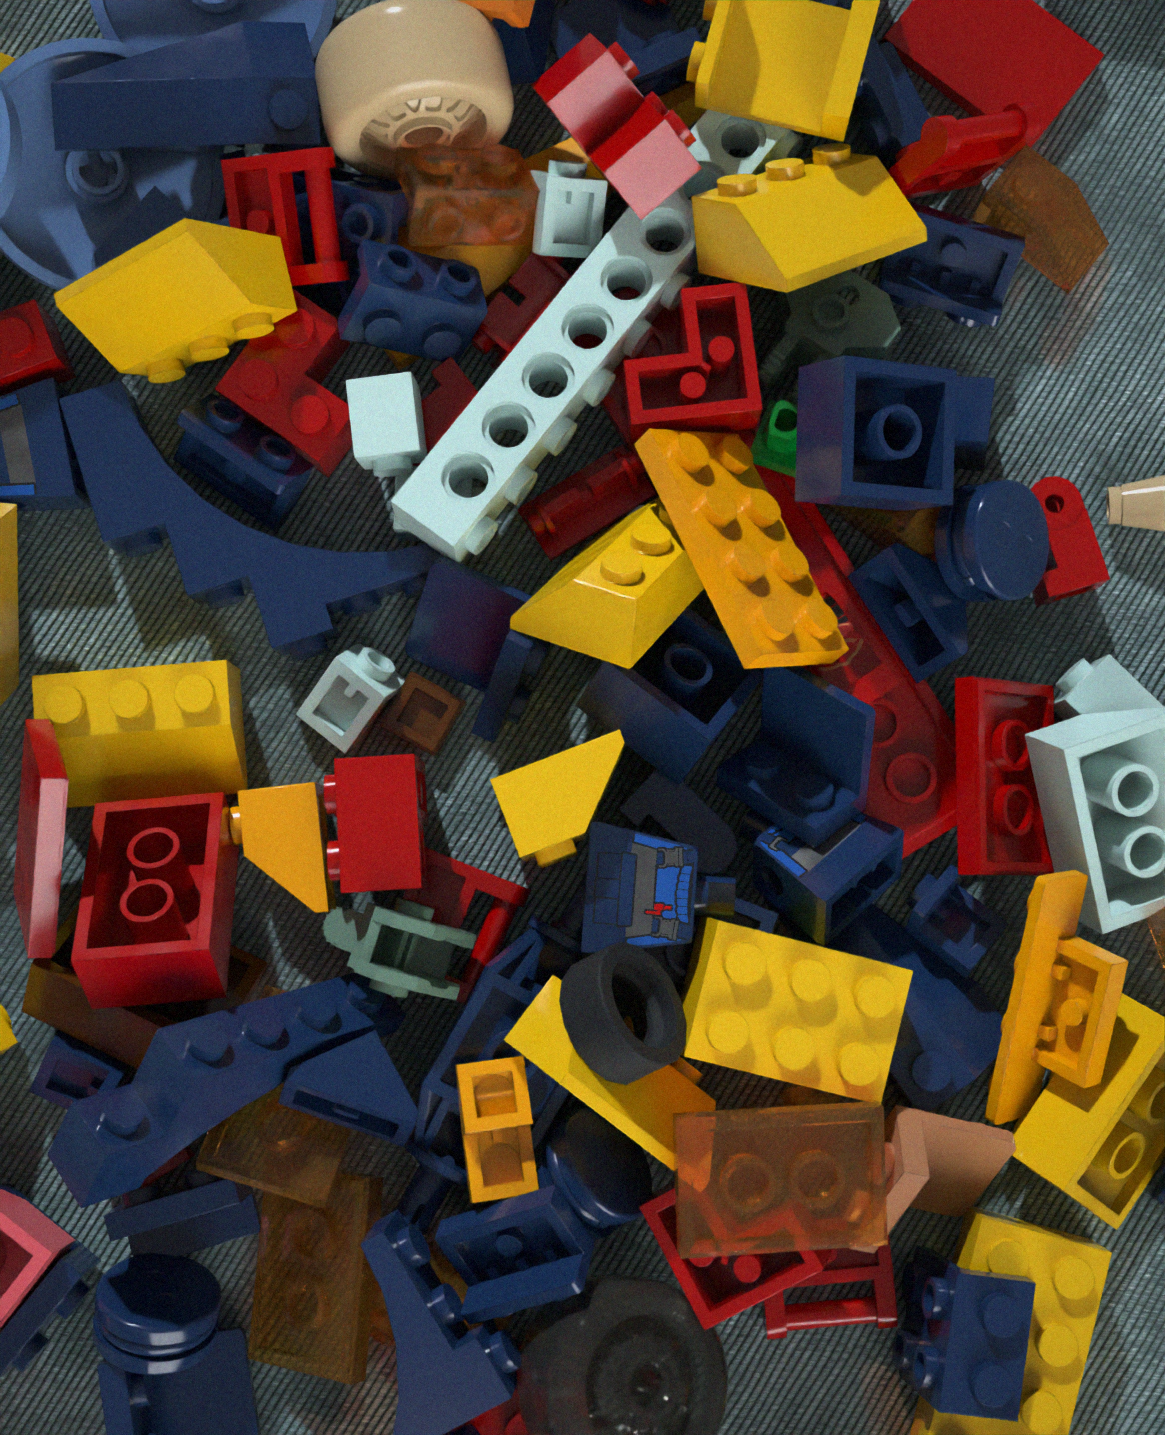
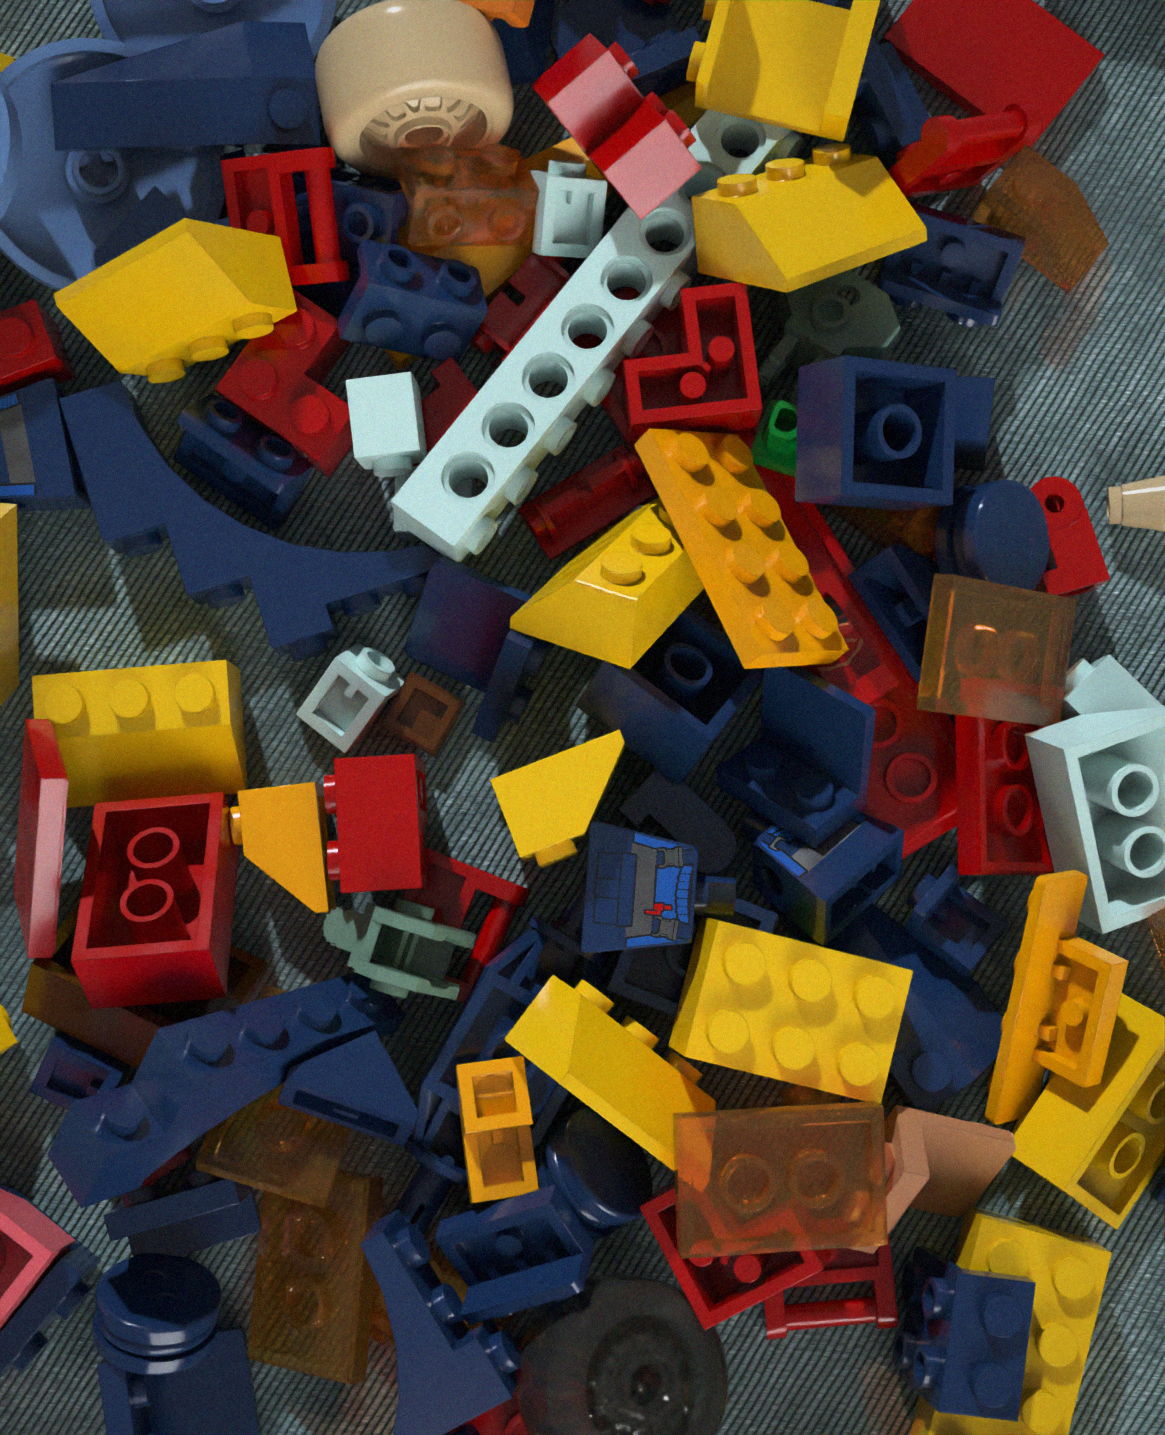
black tyre [559,942,687,1085] -> none
none -> clear orange tile [916,573,1077,726]

